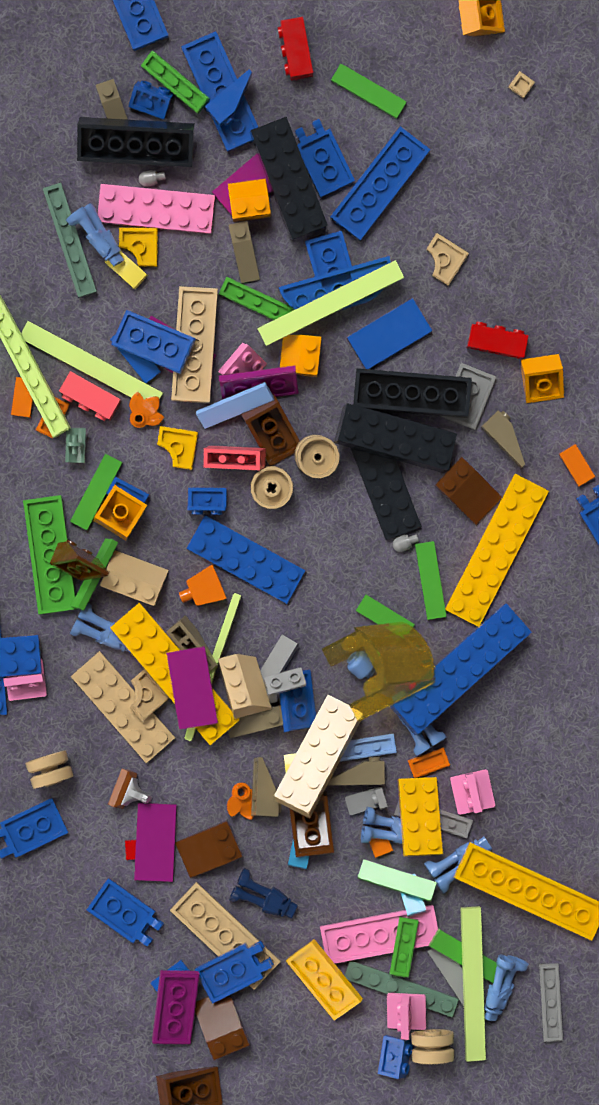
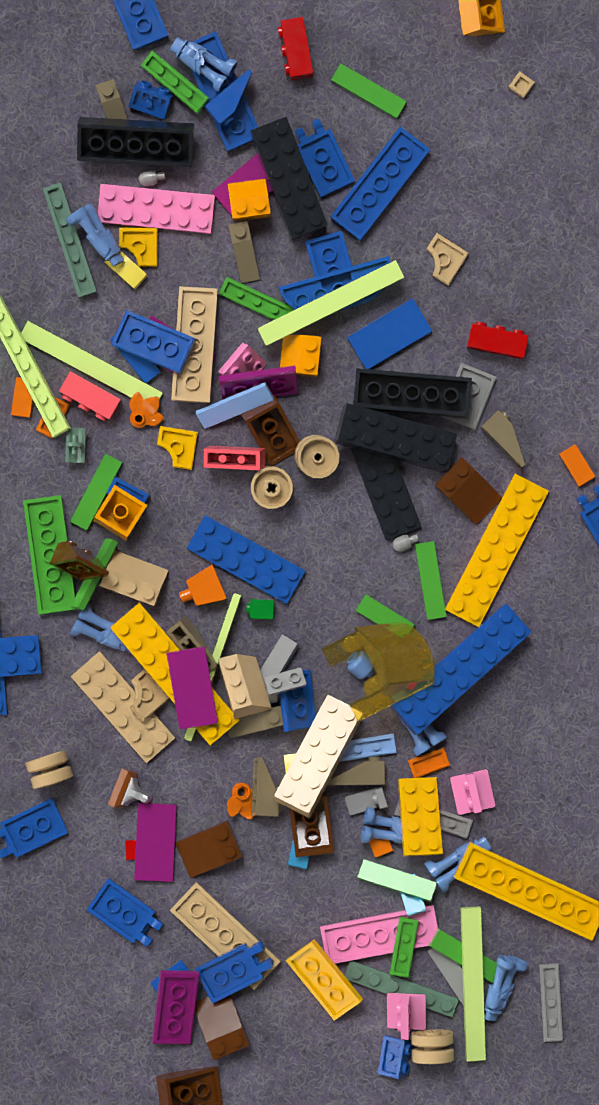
bright pink bracket [4,658,47,701] -> none
blue bracket [187,487,227,515] -> none
dark blue piece [229,868,298,918] -> none
light orange slope [521,354,564,403] -> none
none -> medium blue piece [170,37,238,92]
none -> green brick [246,599,274,619]

